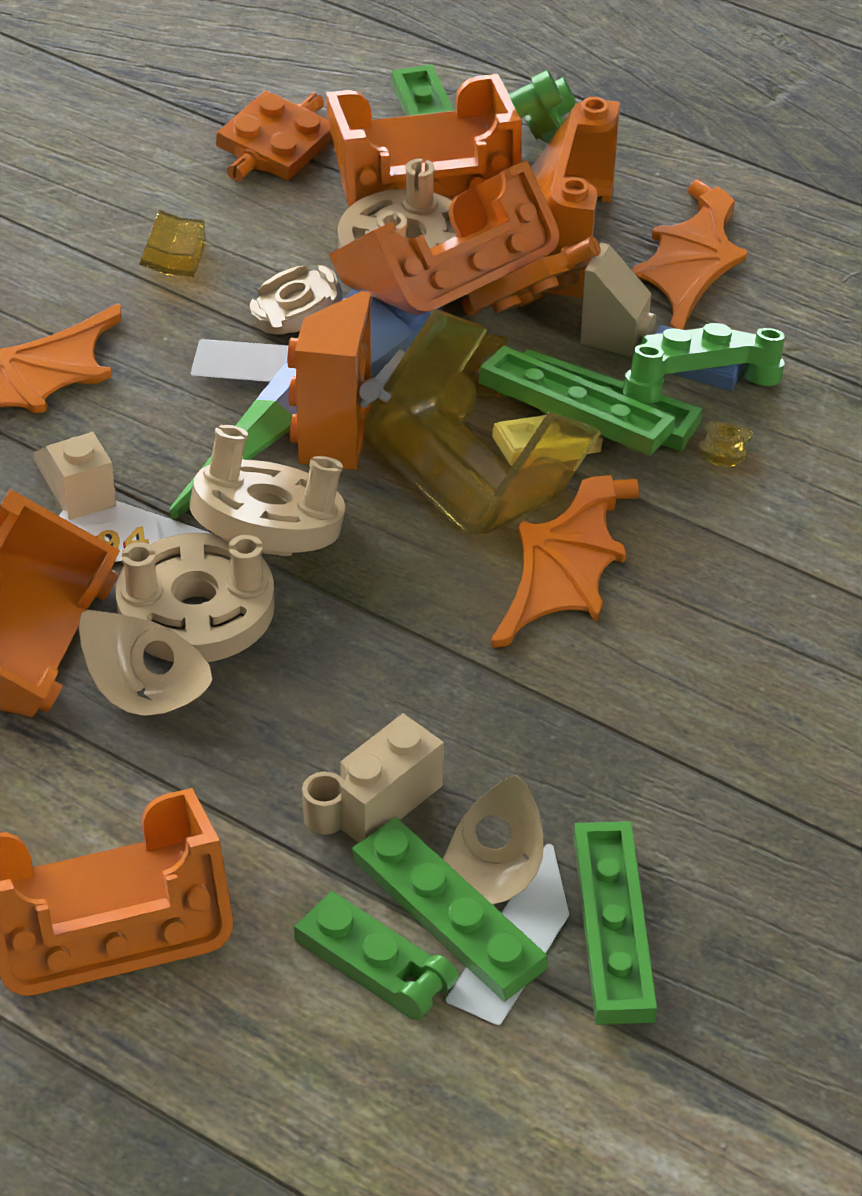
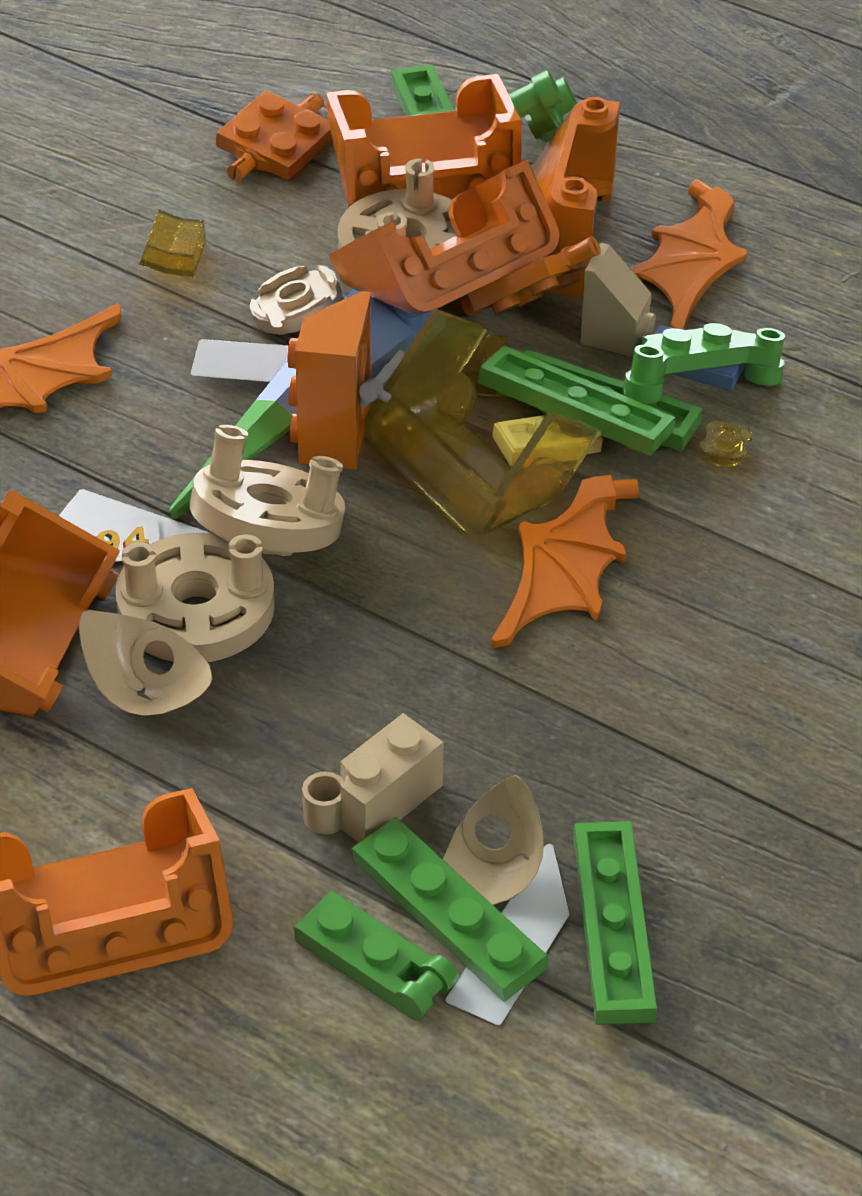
tan slope [33,432,116,521] -> none

